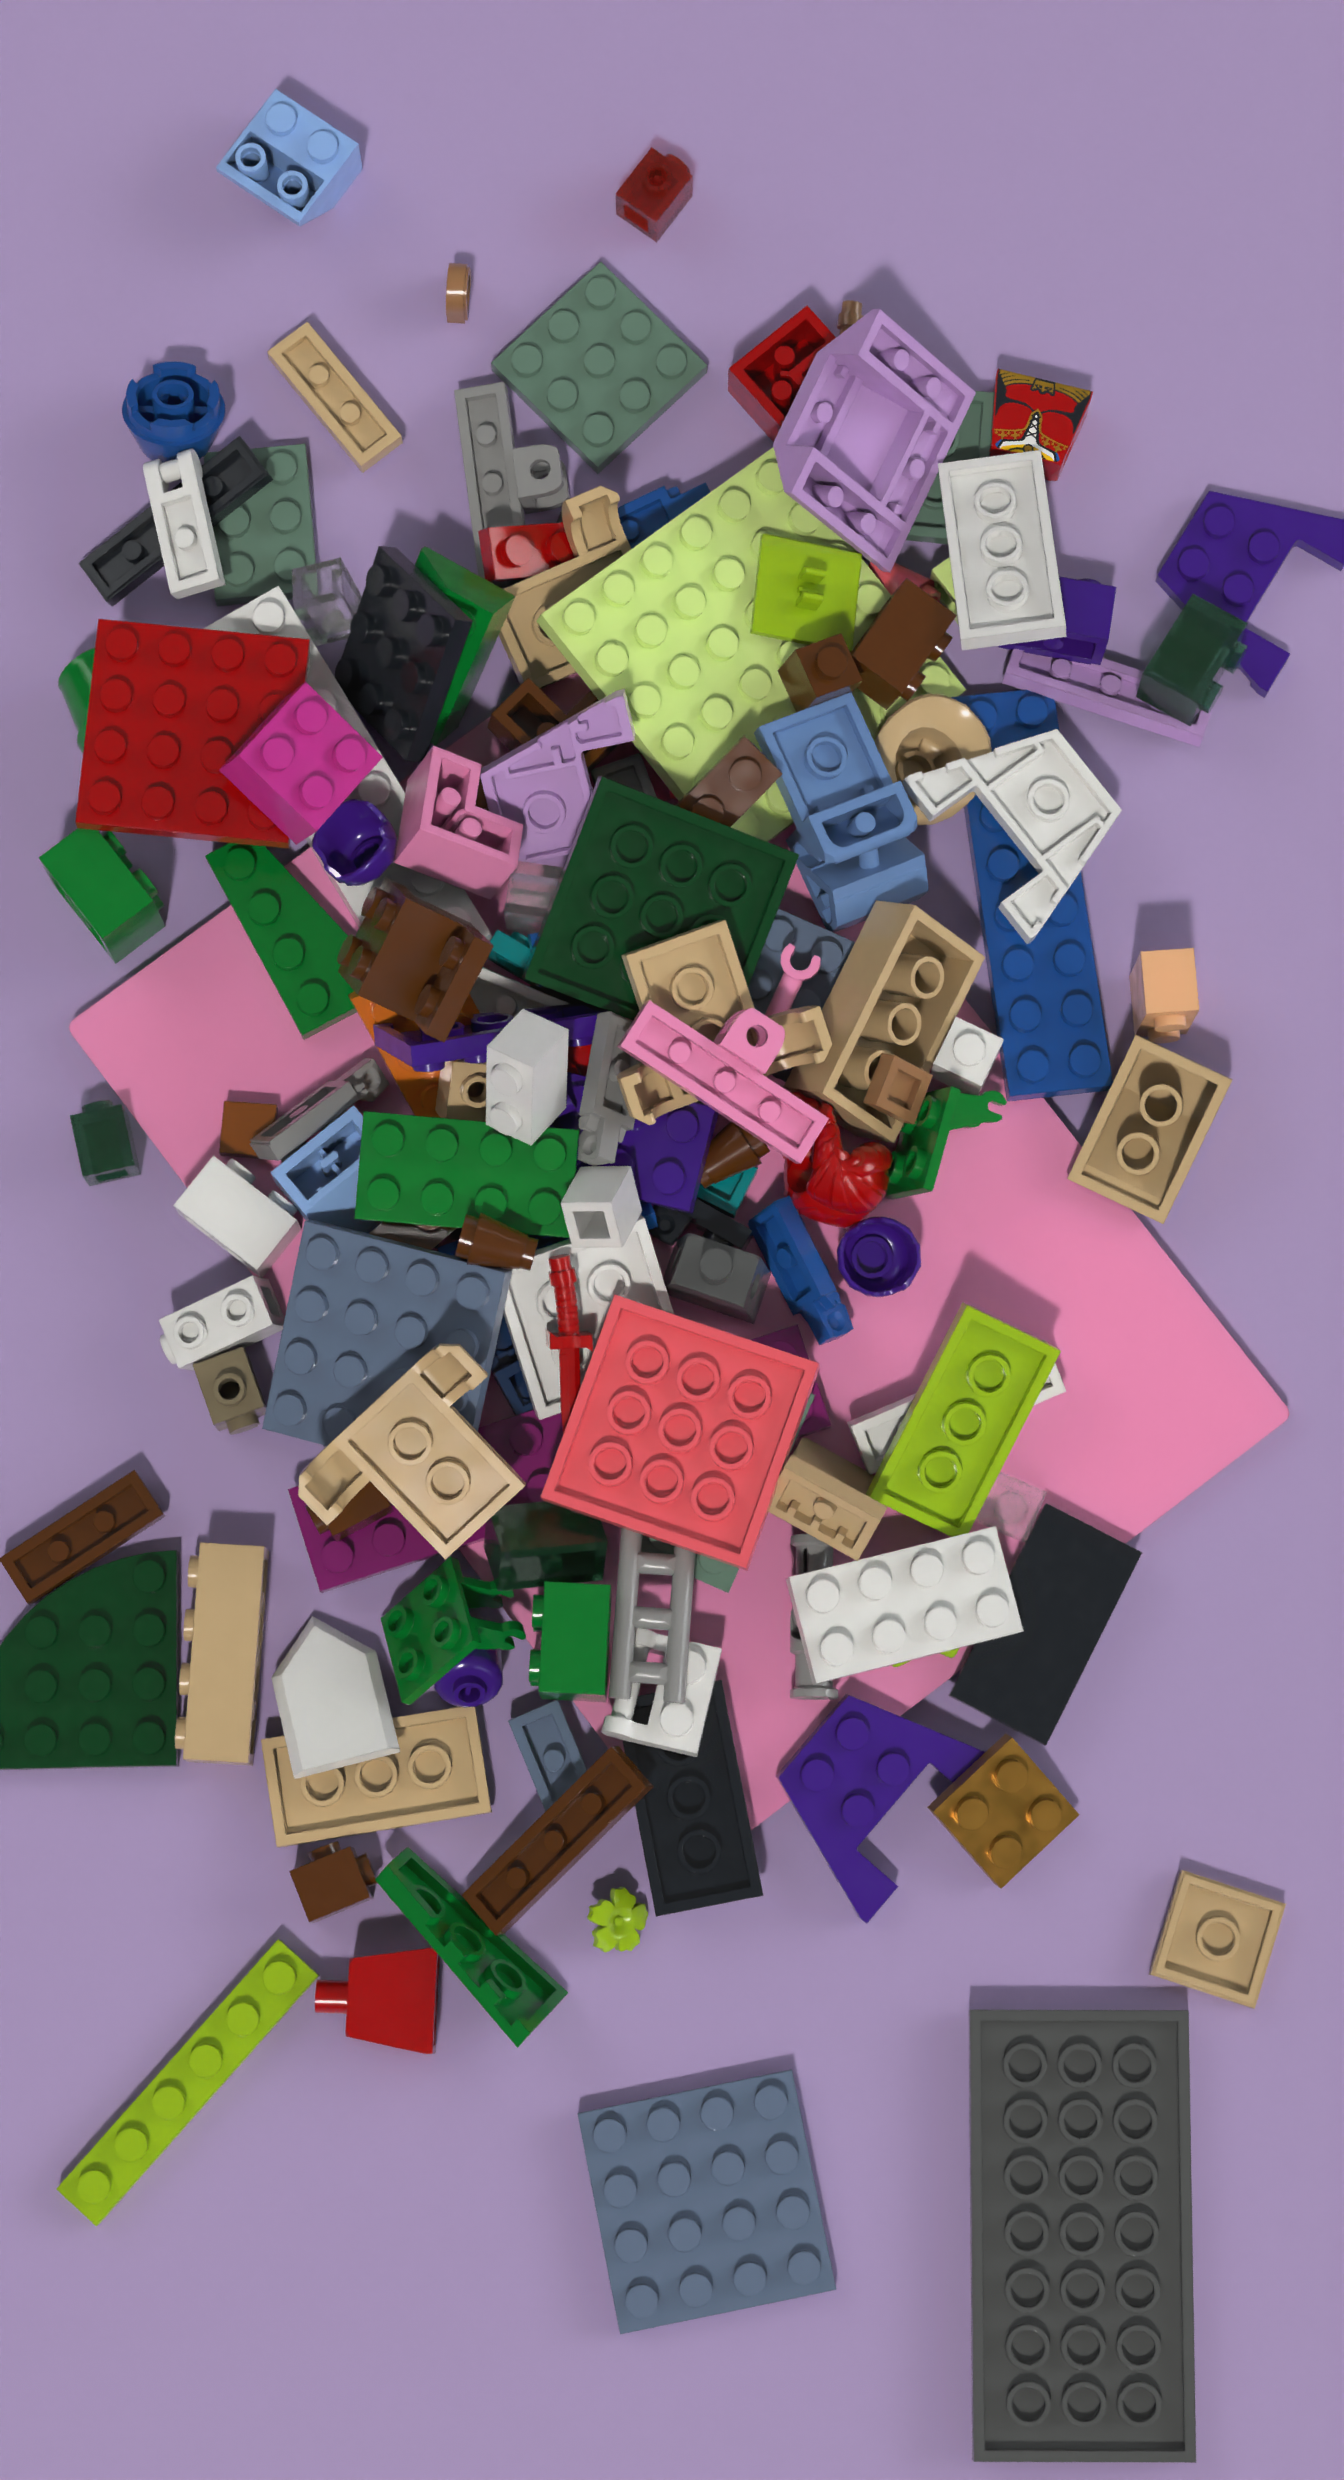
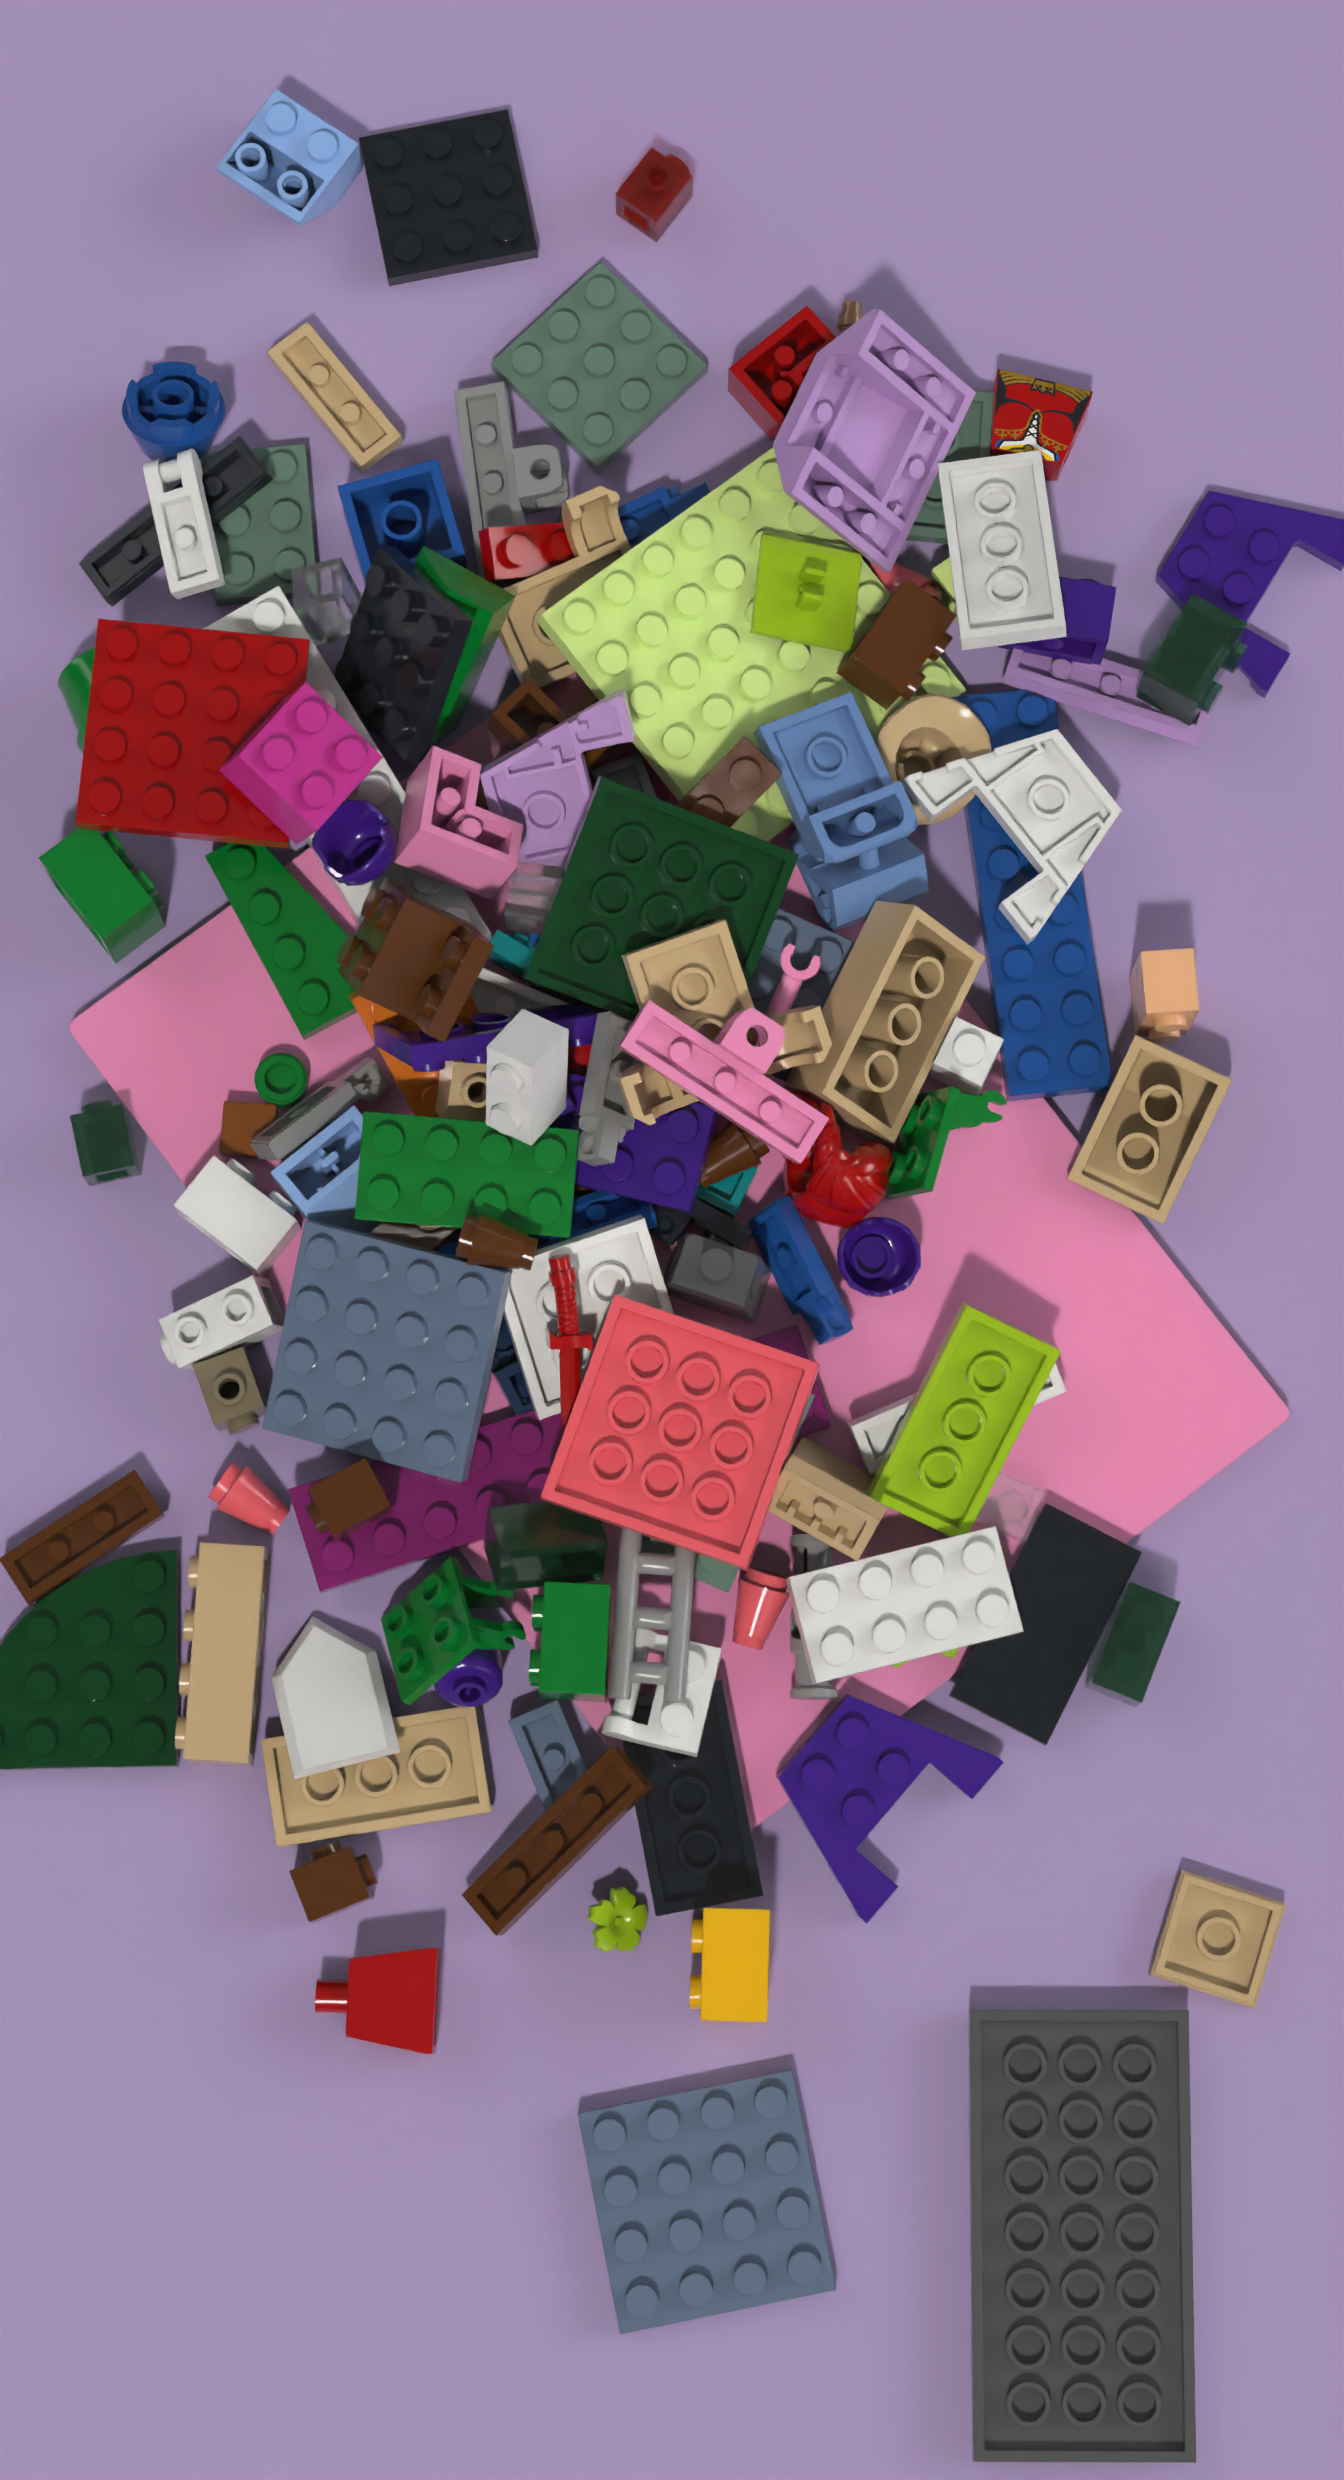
lime plate [56,1939,320,2226] -> none
tan piece [298,1343,526,1560] -> none
green wing [375,1847,568,2048] -> none
medium nougat tile [446,263,471,324] -> none
white brick [561,1166,642,1248] -> none
reddish brown brick [777,633,863,712] -> none
medium nougat tile [863,1053,933,1124] -> none
pearl gold plate [927,1733,1079,1889] -> none
none -> coral cone [208,1462,290,1535]
none -> green tile [254,1053,309,1108]
none -> blue brick [337,459,468,586]
none -> black plate [359,109,538,286]
none -> yellow brick [689,1908,770,2022]
none -> coral cone [732,1567,789,1650]
none -> clear green brick [1085,1582,1181,1707]

